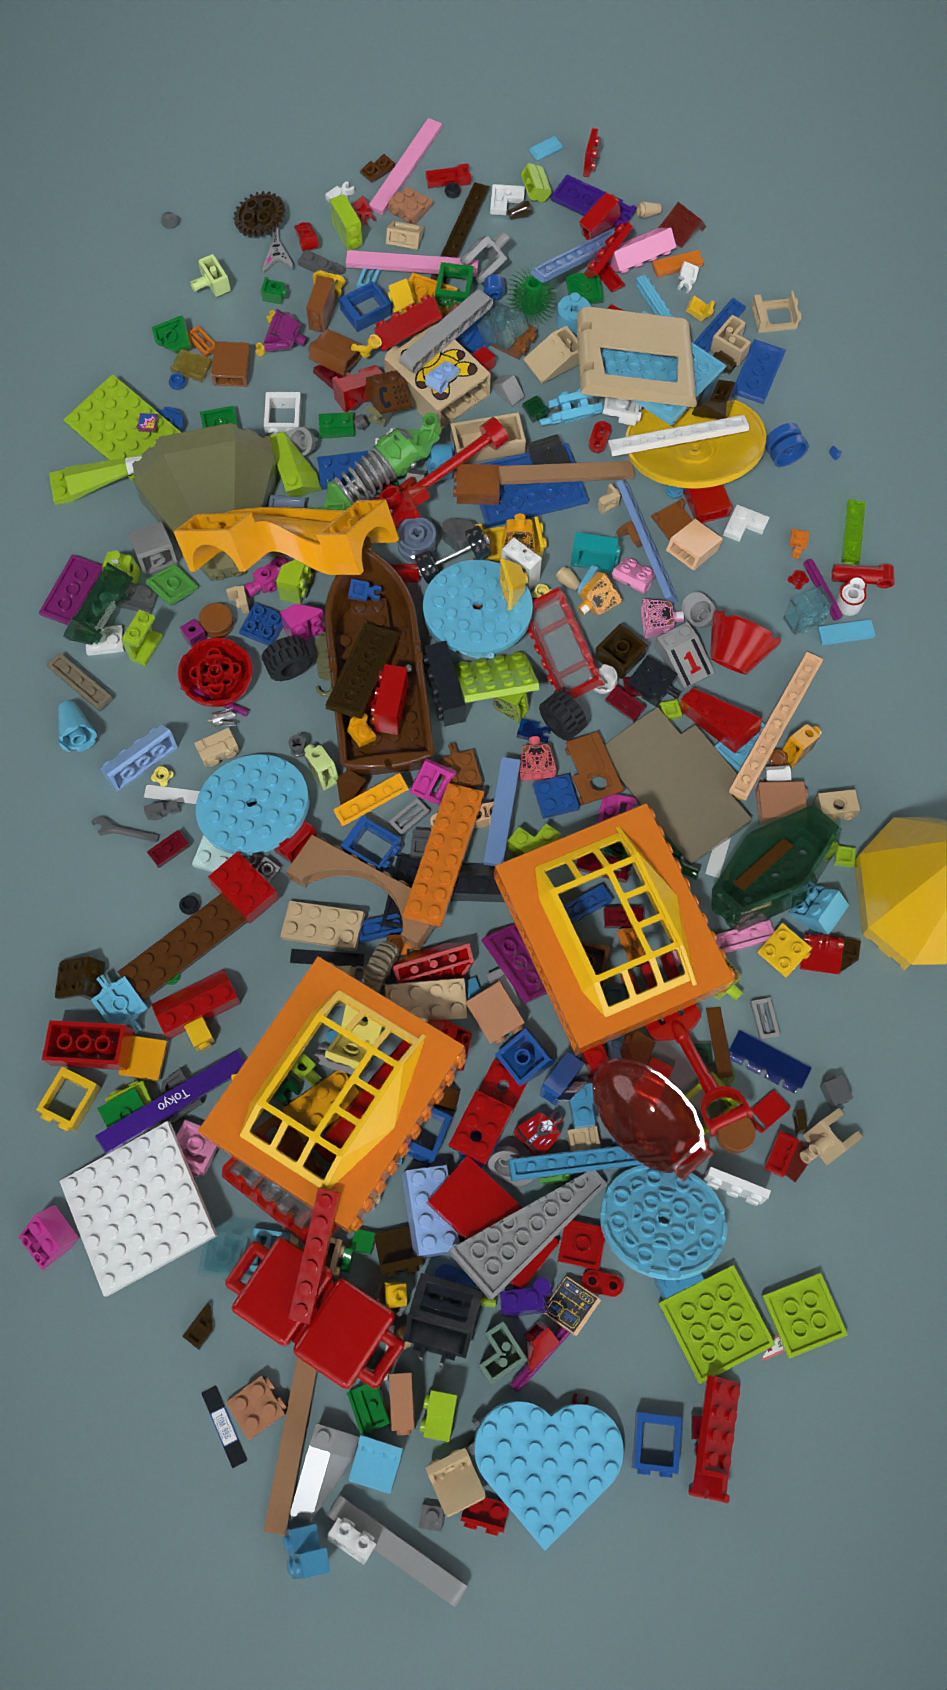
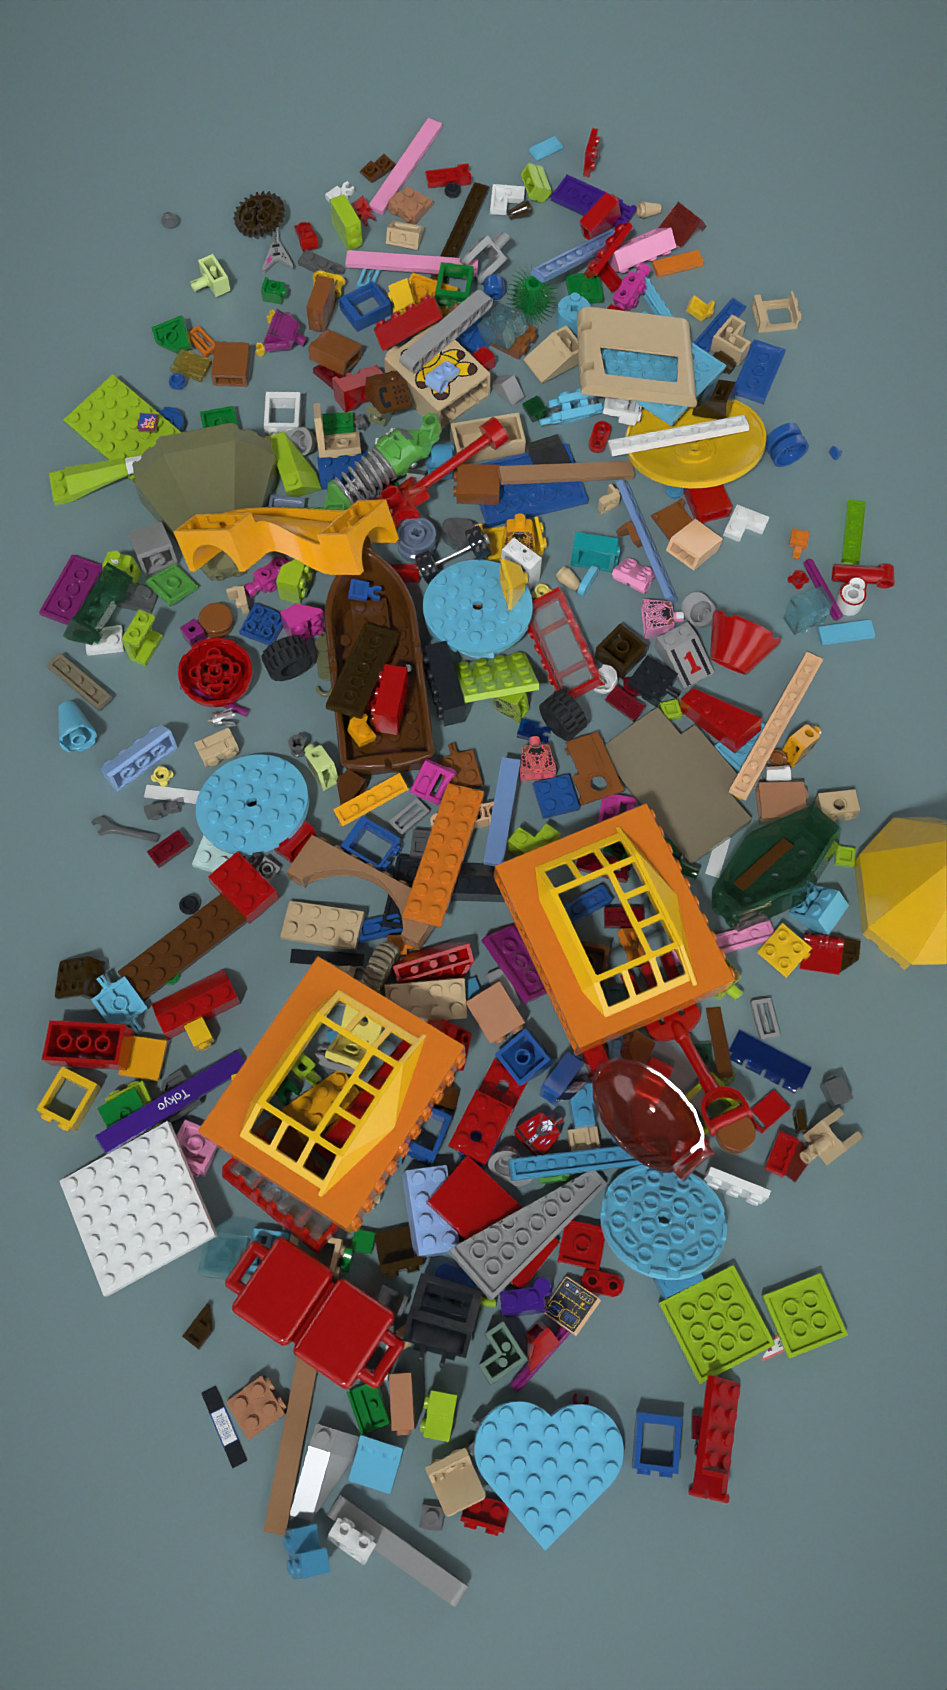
dark pink slope [19,1205,79,1270] -> none
red plate [288,1187,341,1324] -> none
yellow piece [351,334,382,358] -> none
yellow bracket [385,1282,407,1308] -> none
torso [577,572,623,616] -> none
white plate [678,261,699,294] -> none
none -> tan bracket [313,403,361,458]
none -> dark pink brick [612,263,651,312]

